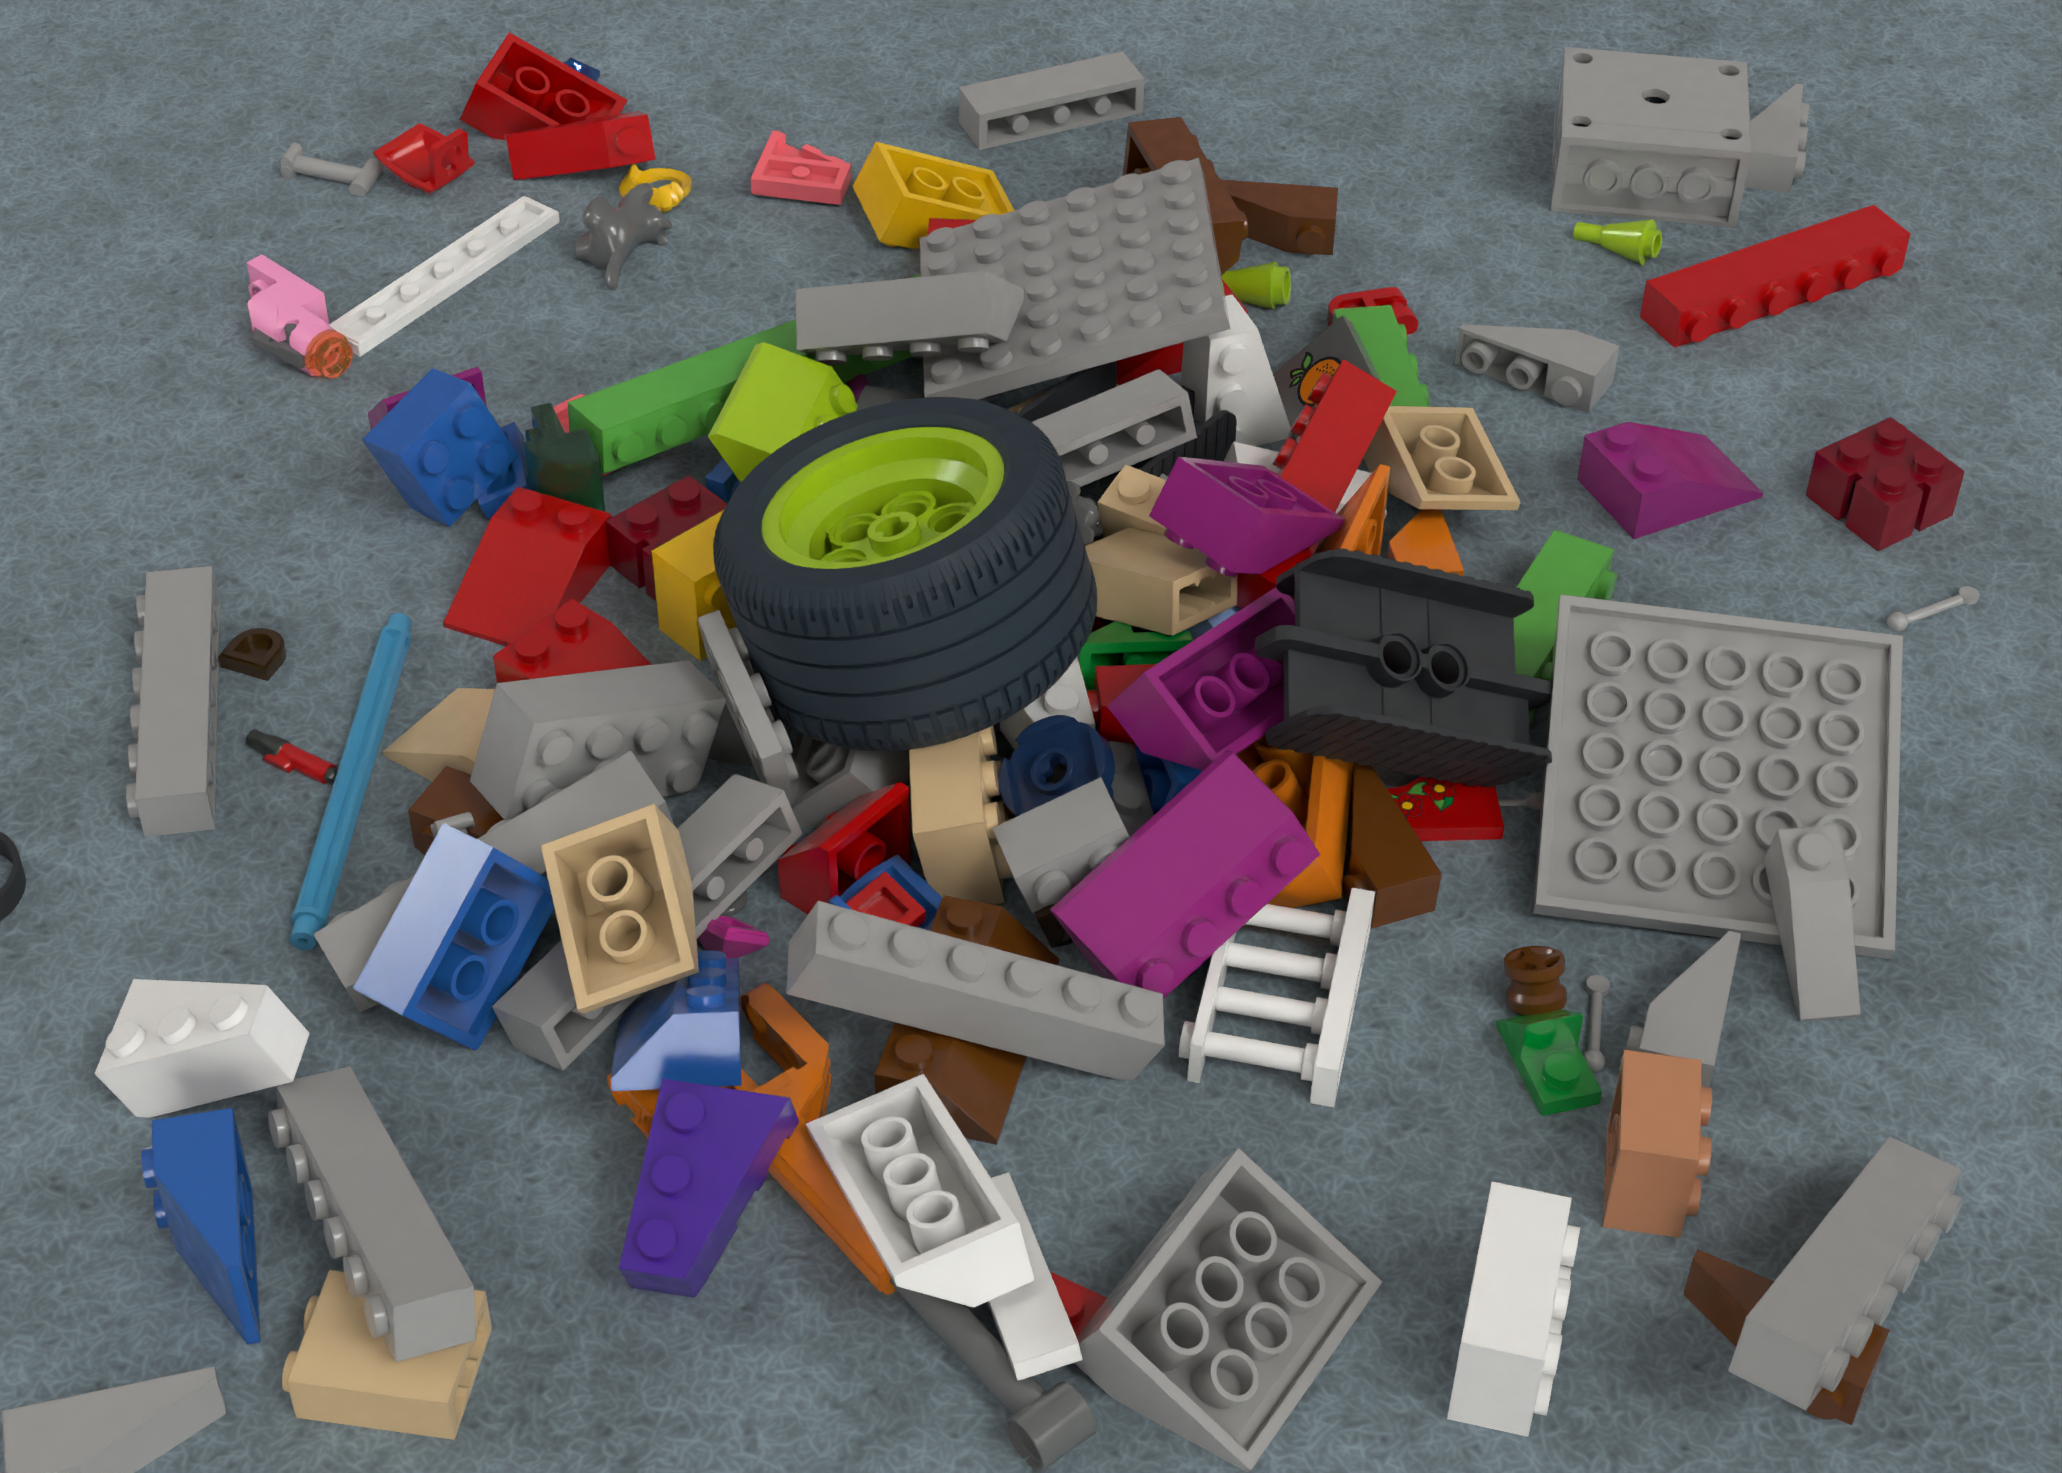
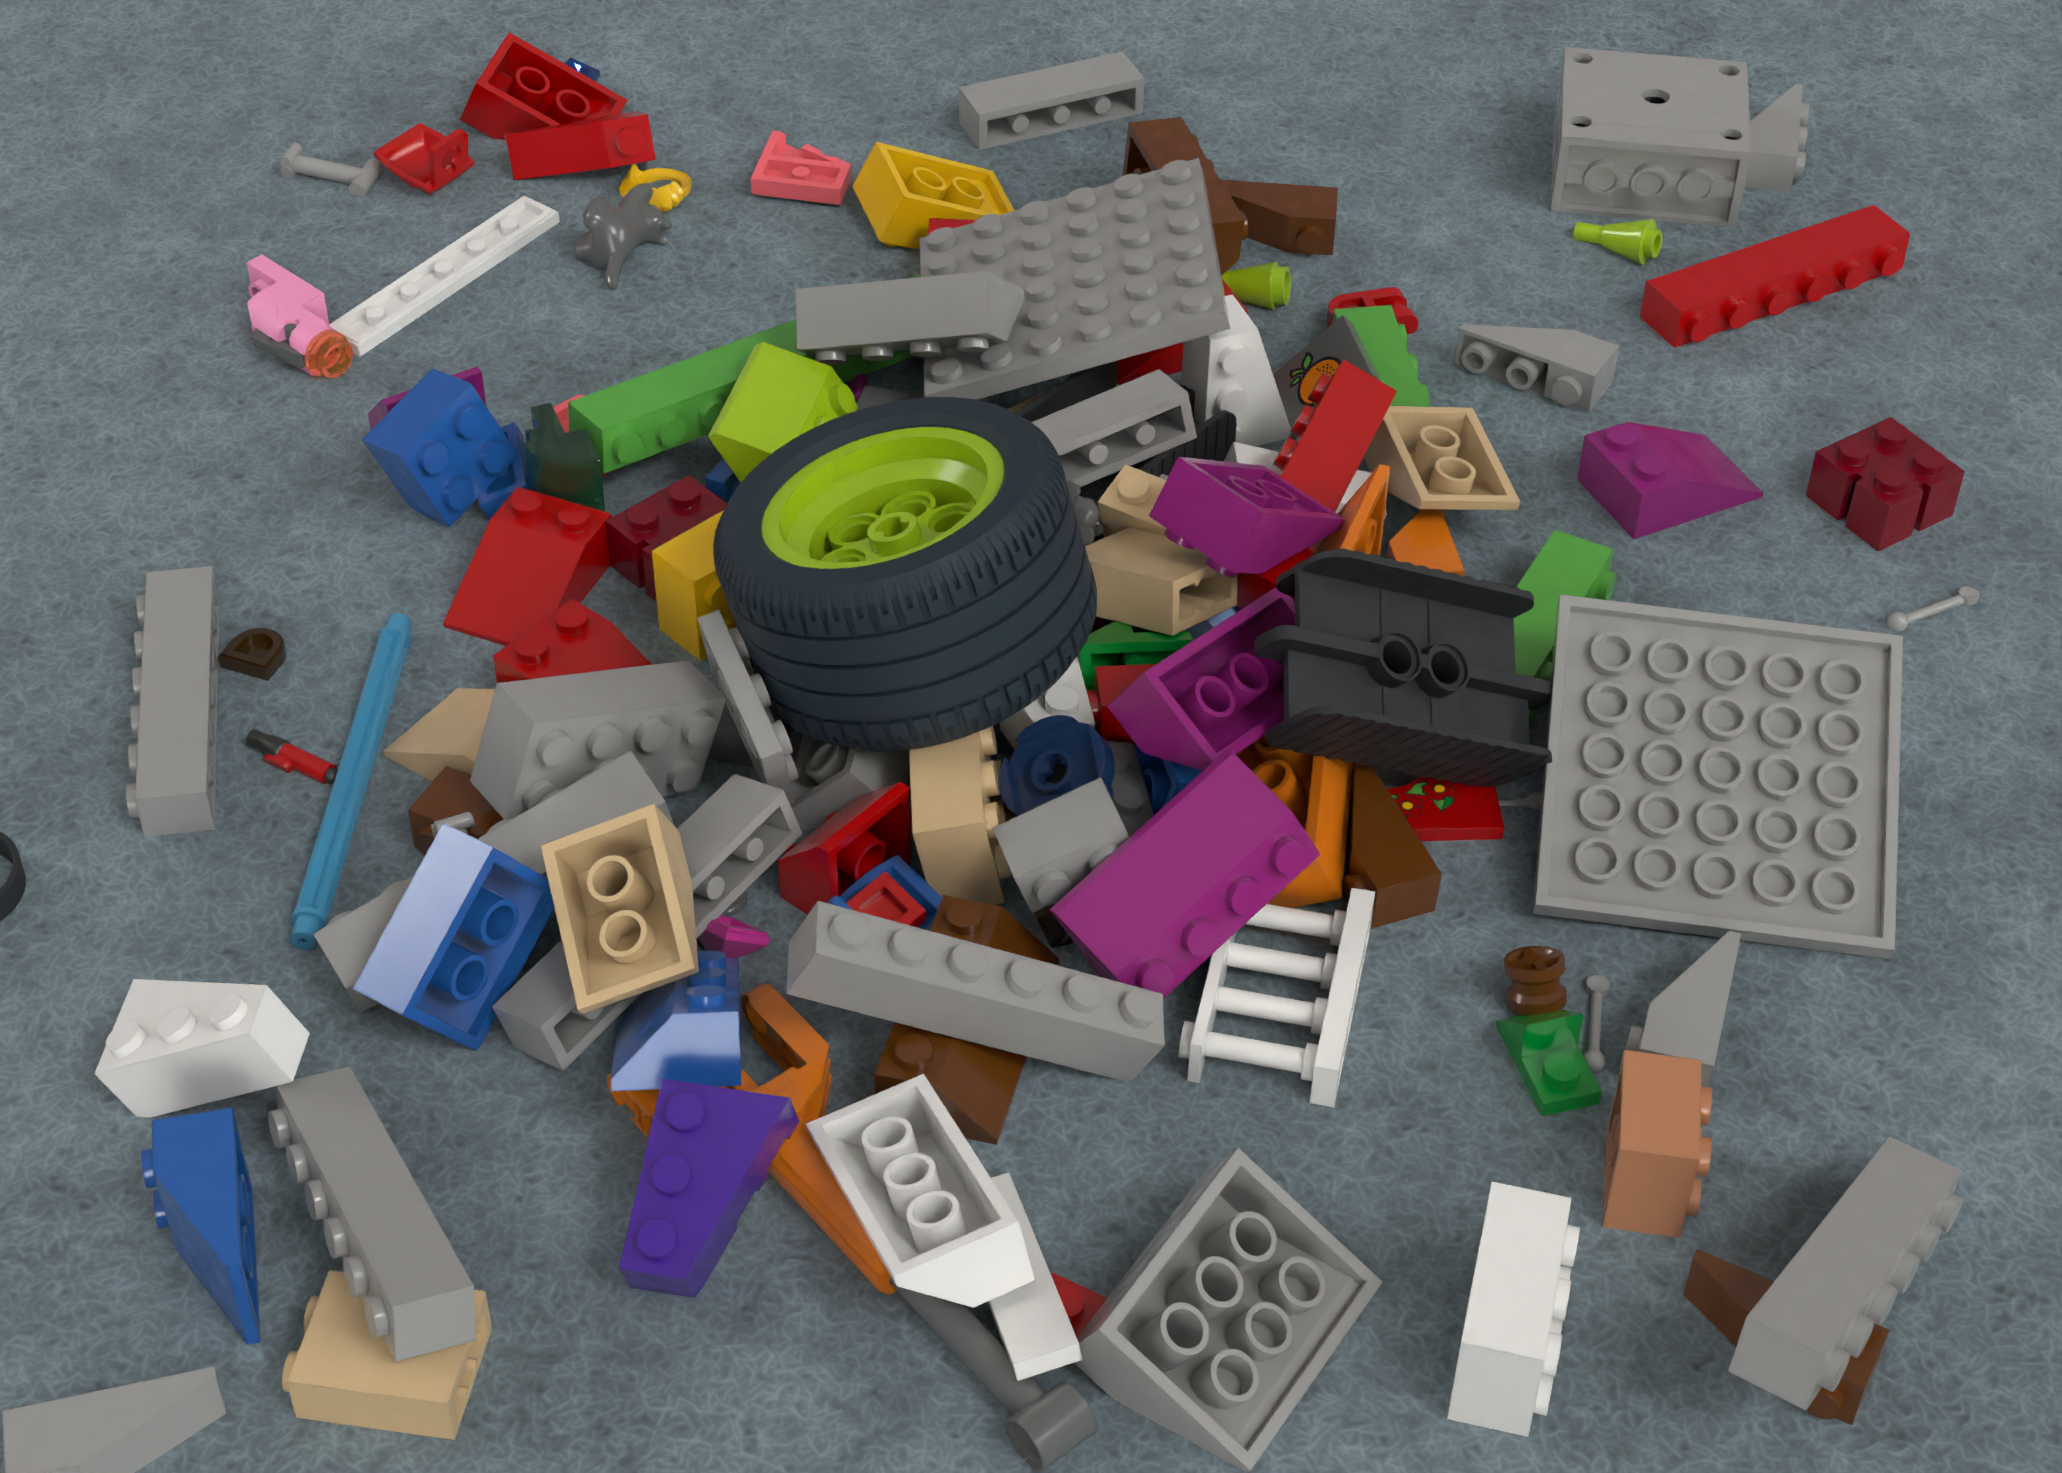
light grey slope [1764,824,1861,1022] -> none

